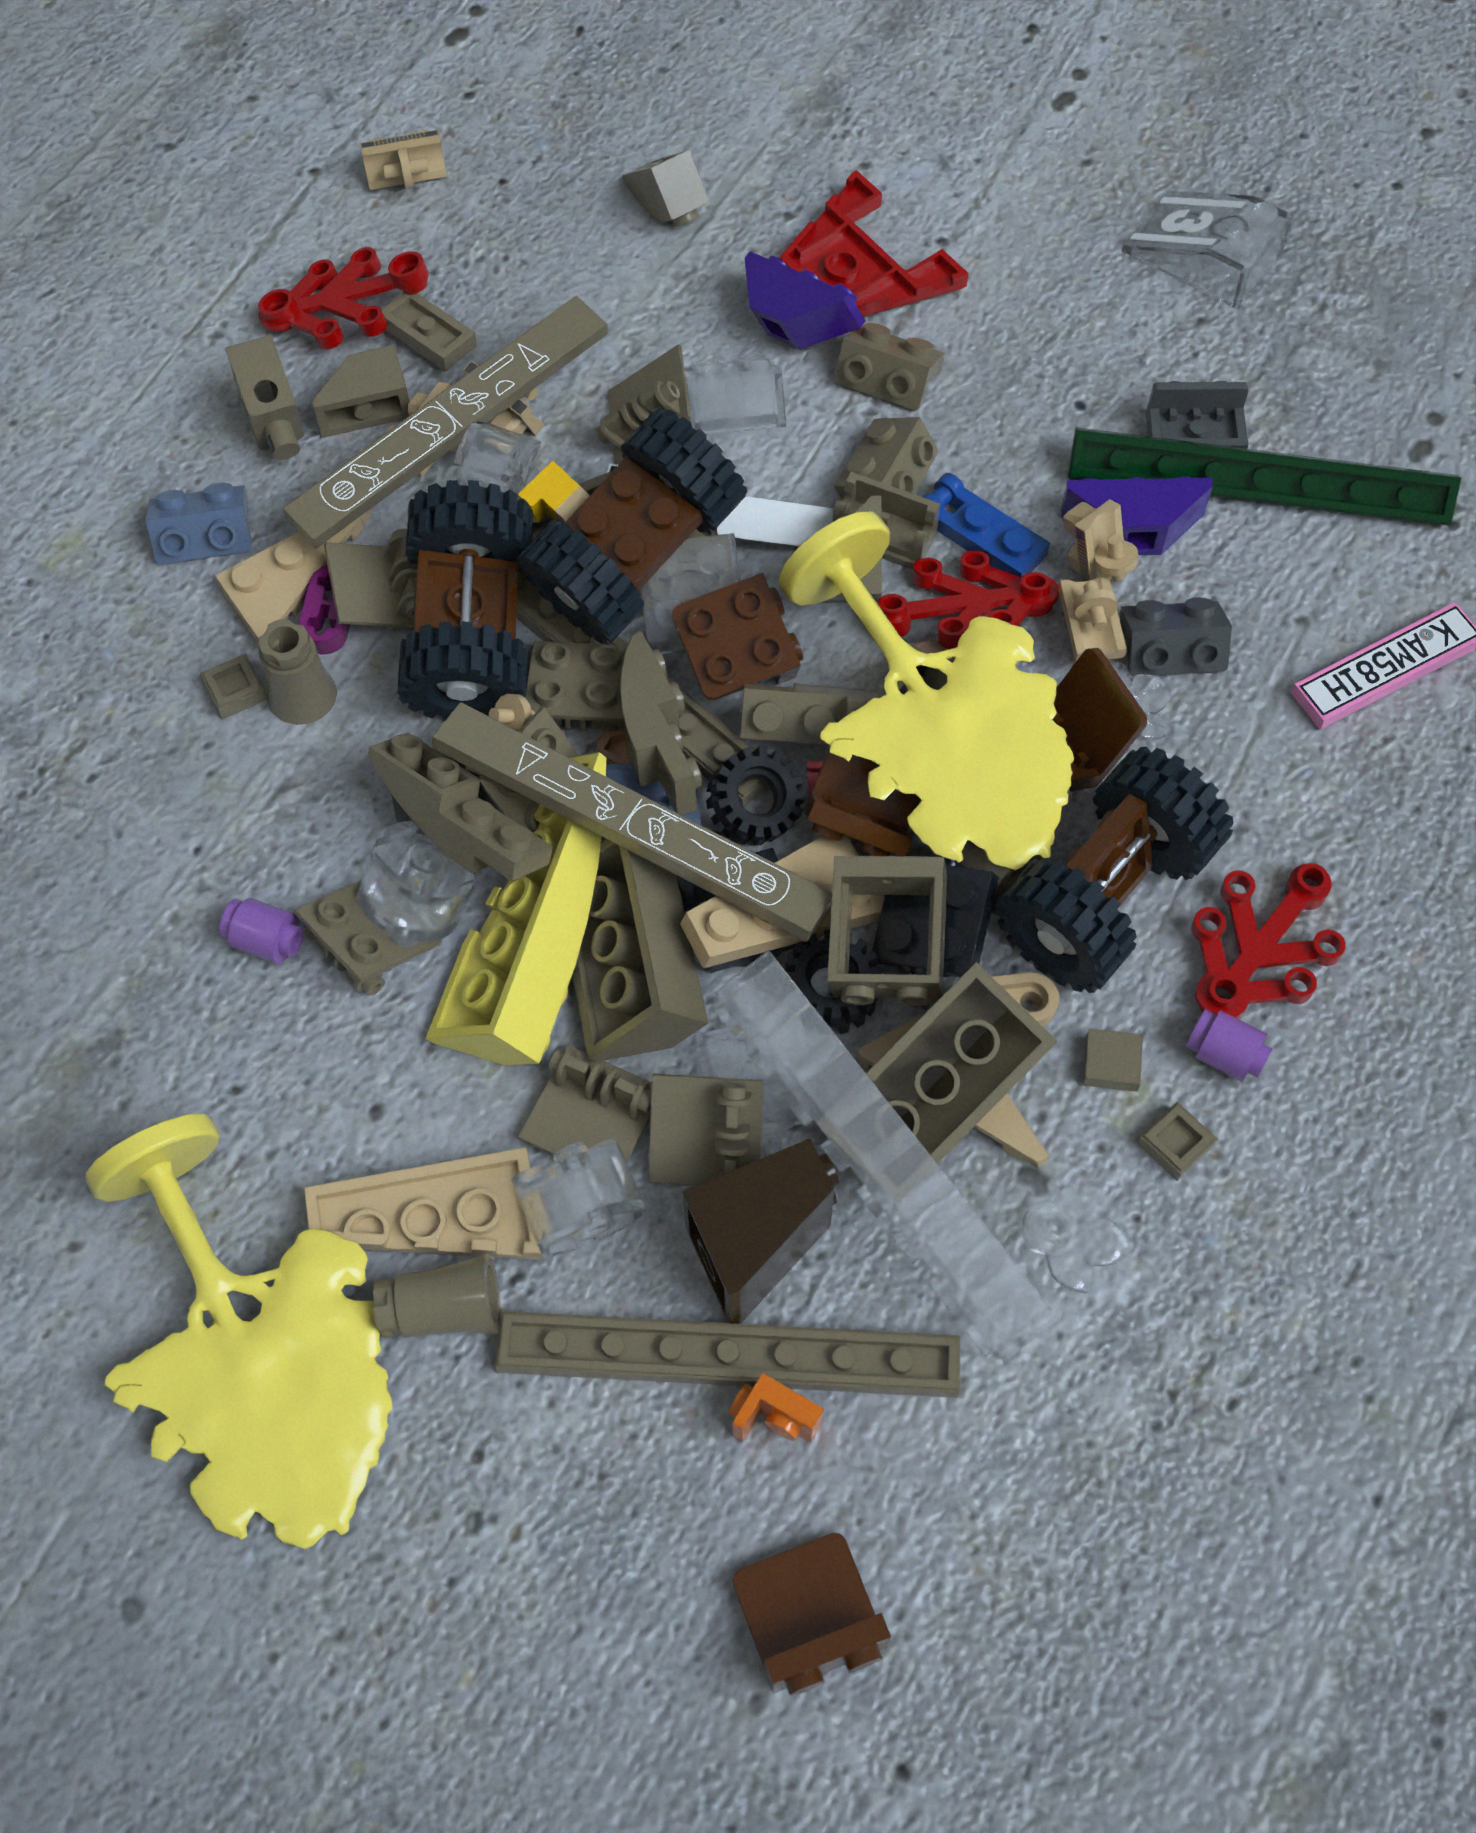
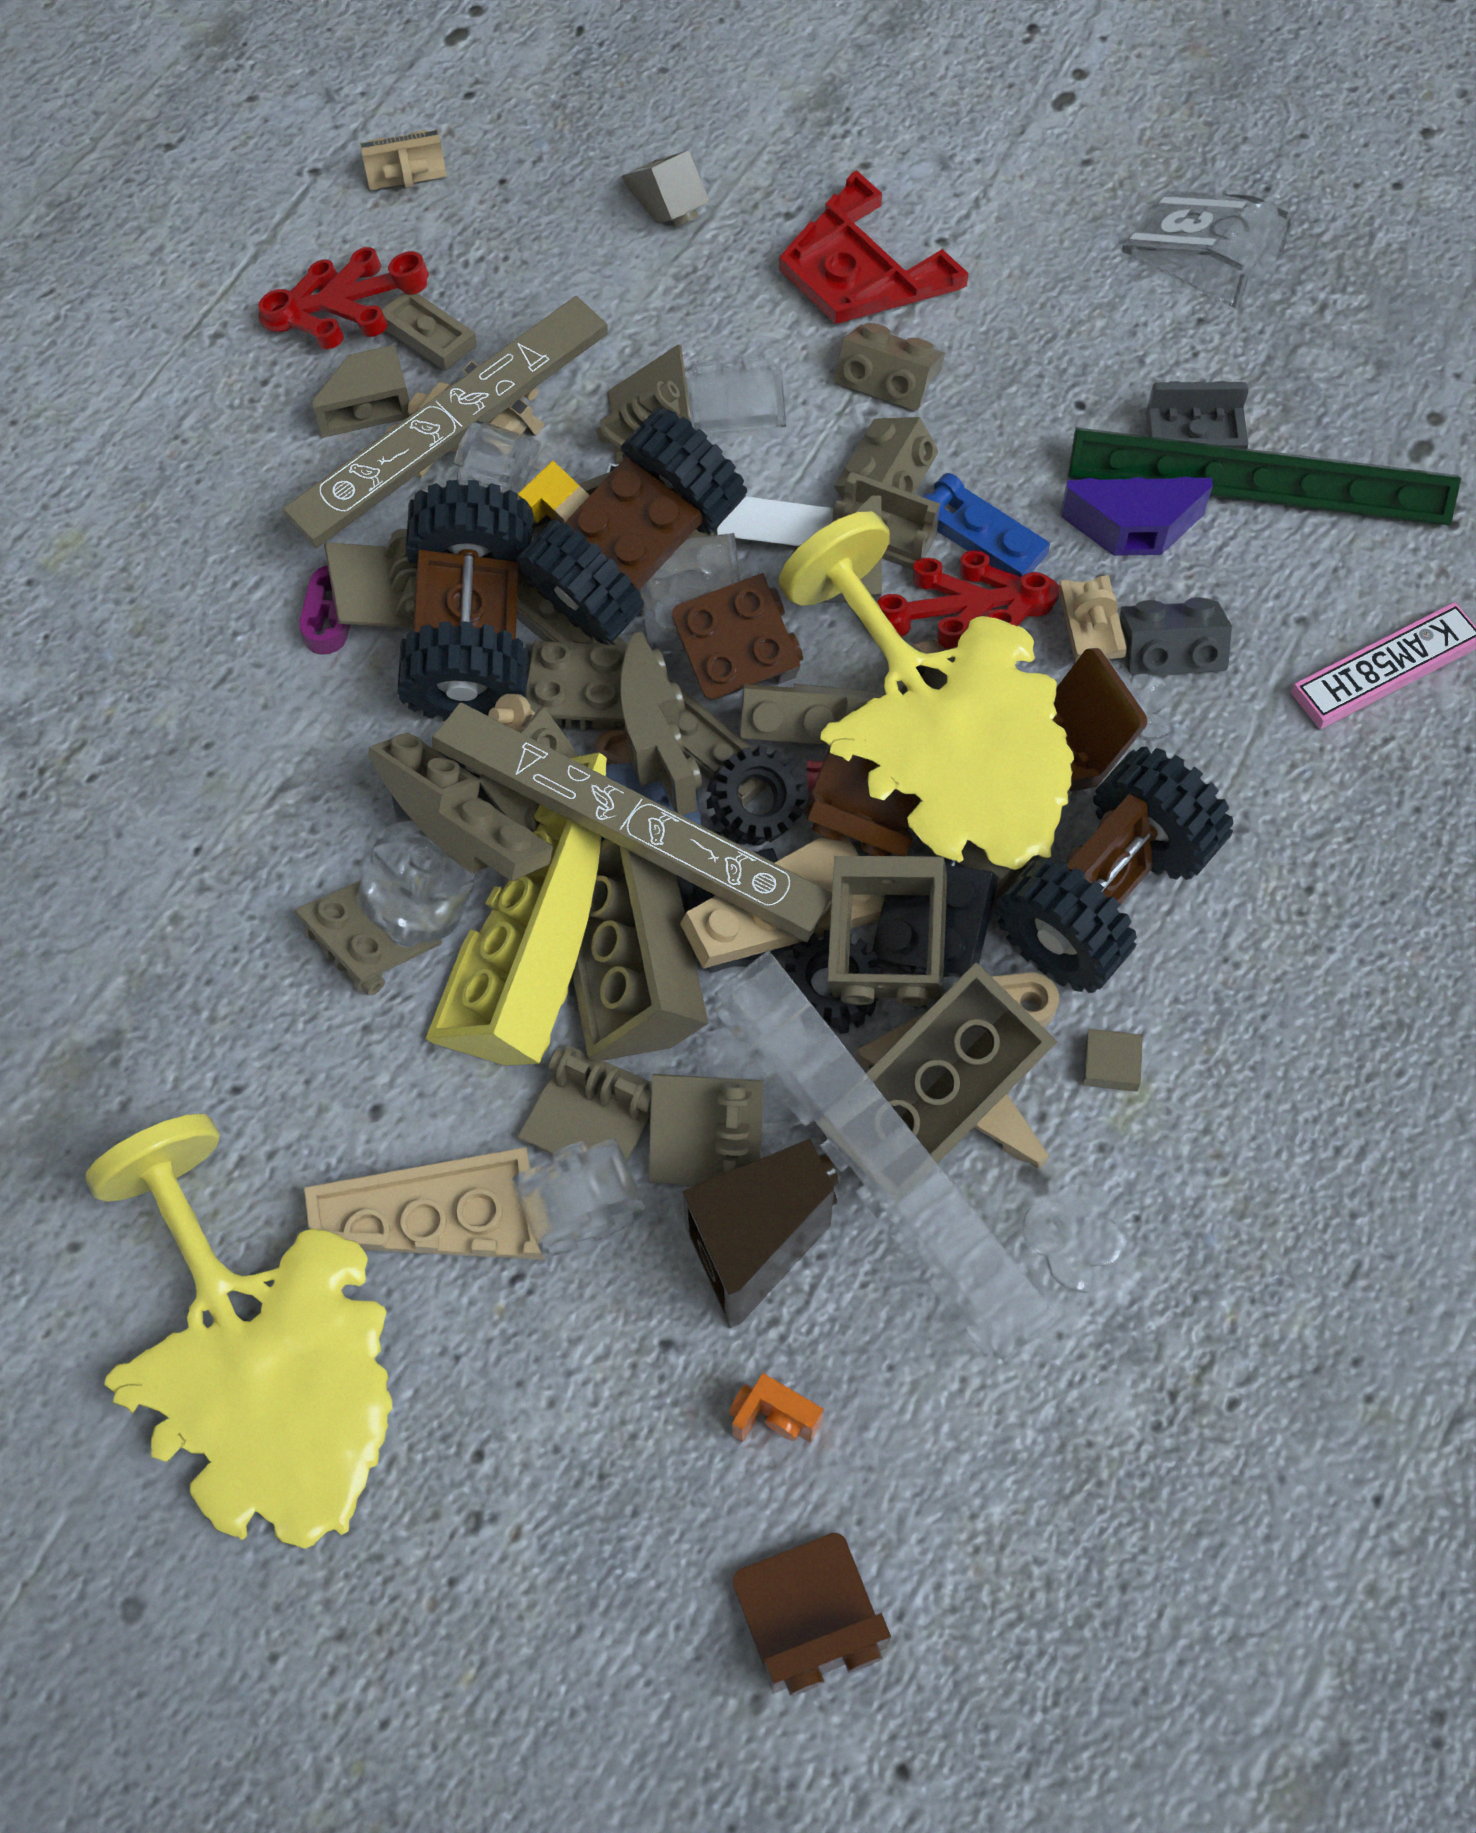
sand blue bracket [145,482,252,564] -> none
dark tan tile [200,653,268,719] -> none
tan wing [215,510,370,644] -> none
medium lavender brick [219,898,304,964] -> none
dark tan torso [225,334,304,460] -> none
dark tan plant [258,619,337,725] -> none
dark tan plant [373,1253,501,1338] -> none
dark tan tile [495,1311,960,1398] -> none
dark purple slope [745,251,865,350] -> none
tan hips [1063,499,1139,582] -> none
dark tan tile [1137,1102,1218,1181] -> none
medium lavender brick [1186,1009,1272,1082] -> none
red plant [1191,863,1346,1018] -> none

